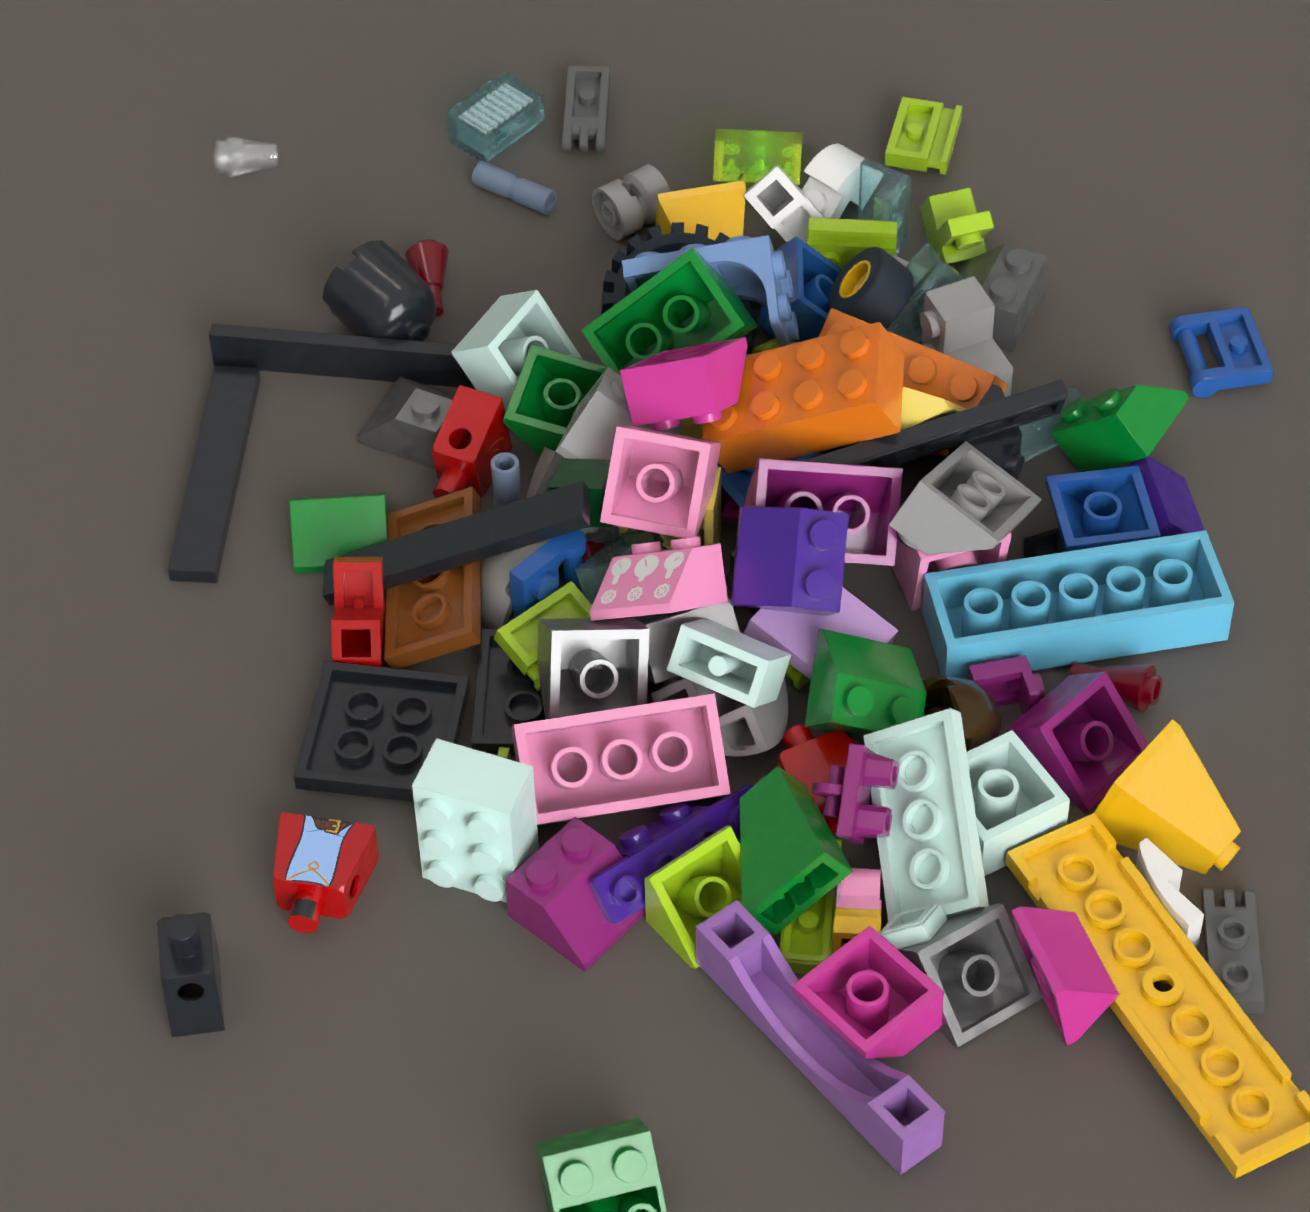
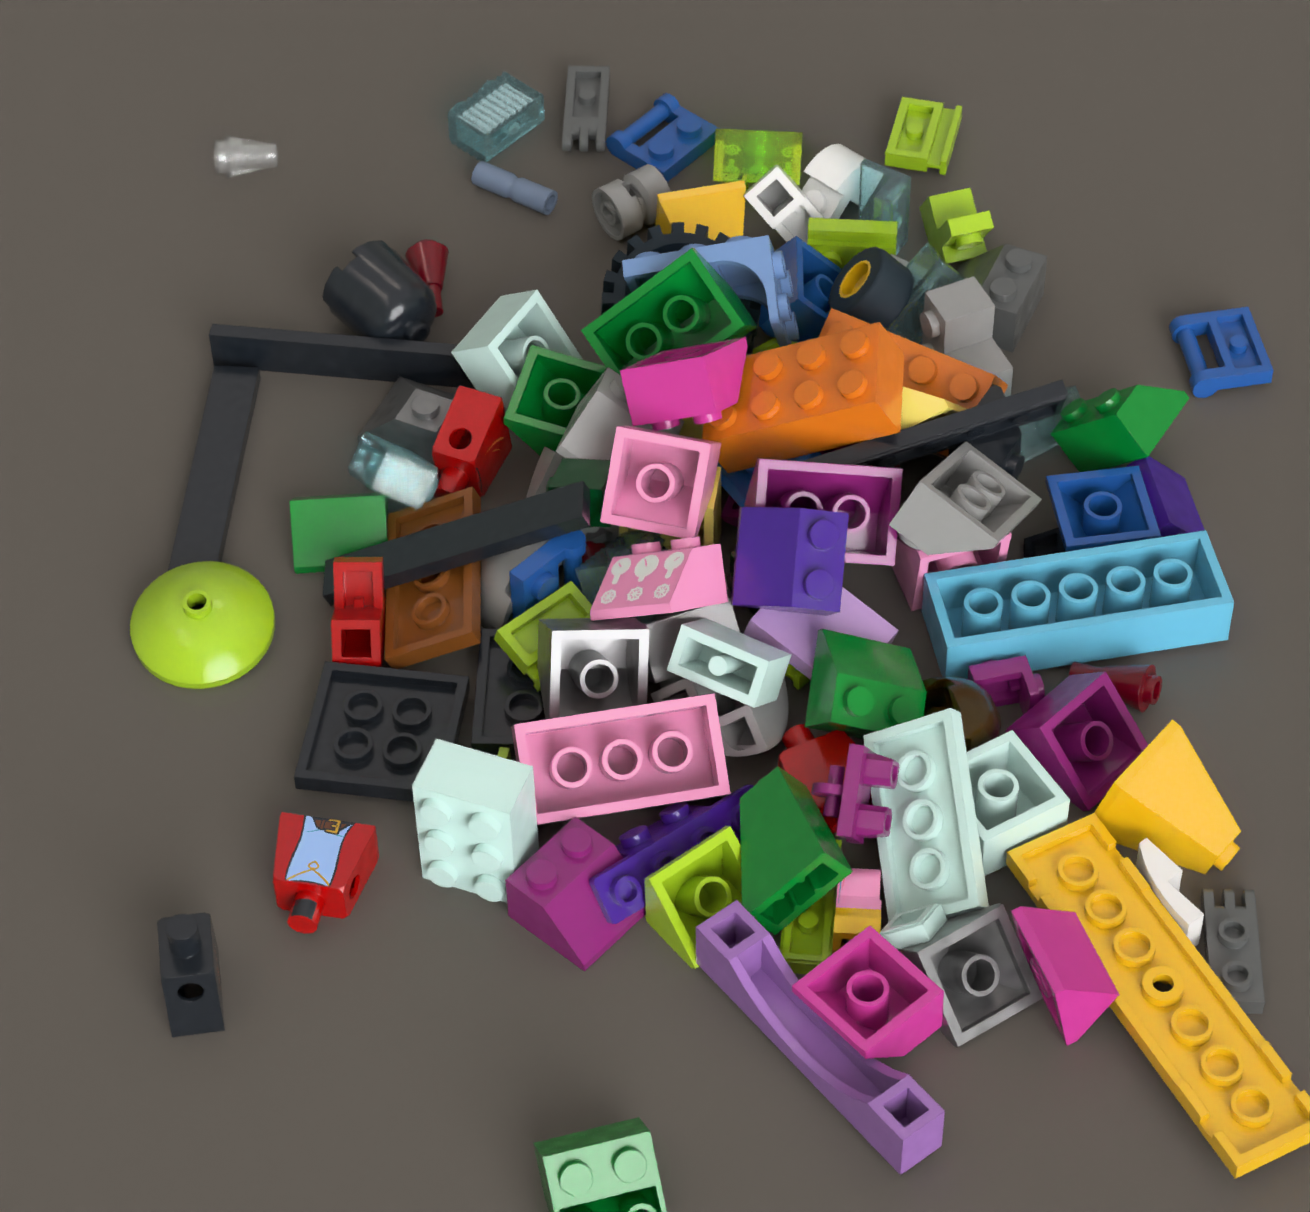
sand blue piece [491,452,522,508] -> none
none -> lime dish [130,561,275,689]
none -> clear light blue brick [348,432,438,510]
none -> blue plate [606,93,719,182]

